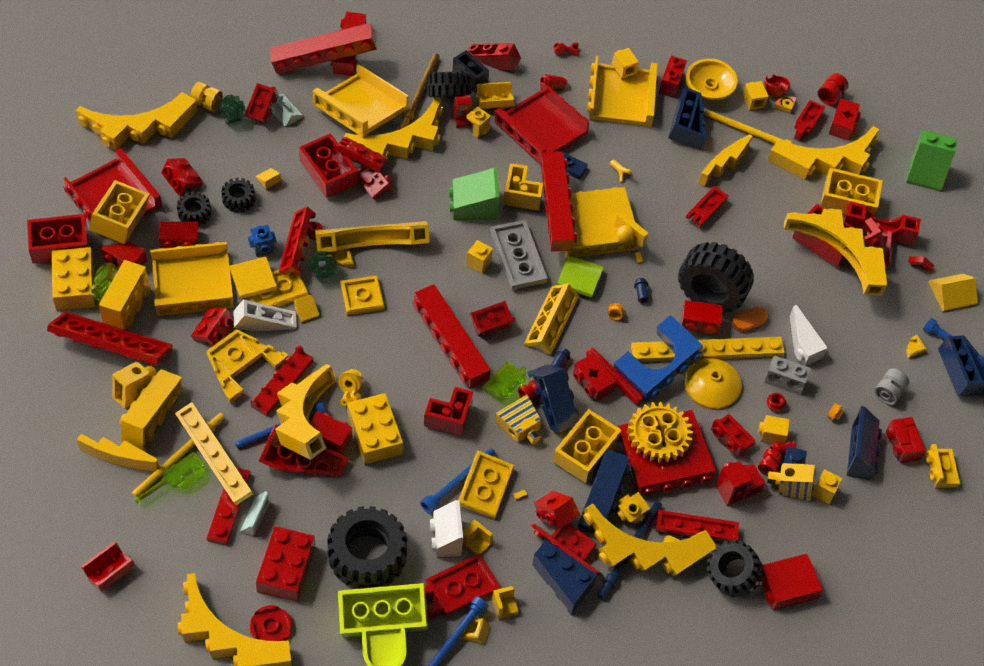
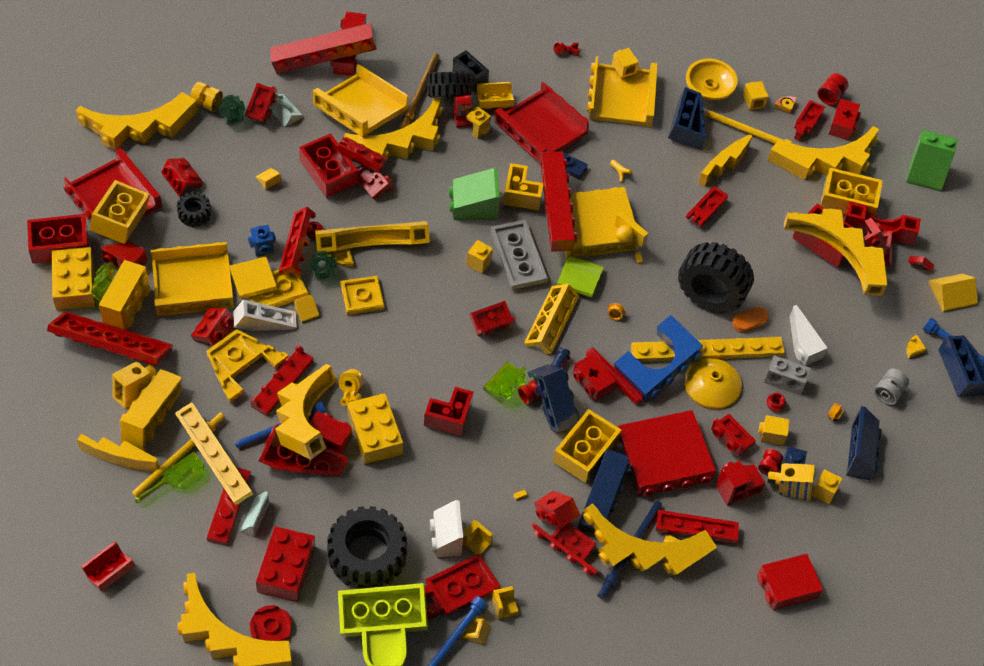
red brick [159,221,199,249] -> none
black tyre [221,177,255,213] -> none
red brick [412,284,491,389] -> none
blue piece [420,448,495,514] -> none
yellow tile [458,450,515,520] -> none
red slope [467,43,521,70] -> none
yellow torso [495,395,541,444] -> none
dark blue wedge [532,539,597,615] -> none
red cone [540,74,567,90] -> none
yellow brick [616,492,650,524] -> none
yellow gear [627,402,693,463] -> none
dark blue pin [634,278,650,303] -> none
red brick [659,56,687,98] -> none
red brick [681,300,723,334] -> none
black tyre [707,540,763,597] -> none
red hair [764,74,790,97] -> none
red pin [769,441,796,455] -> none
red brick [886,417,926,463] -> none
yellow bracket [926,444,960,488] -> none

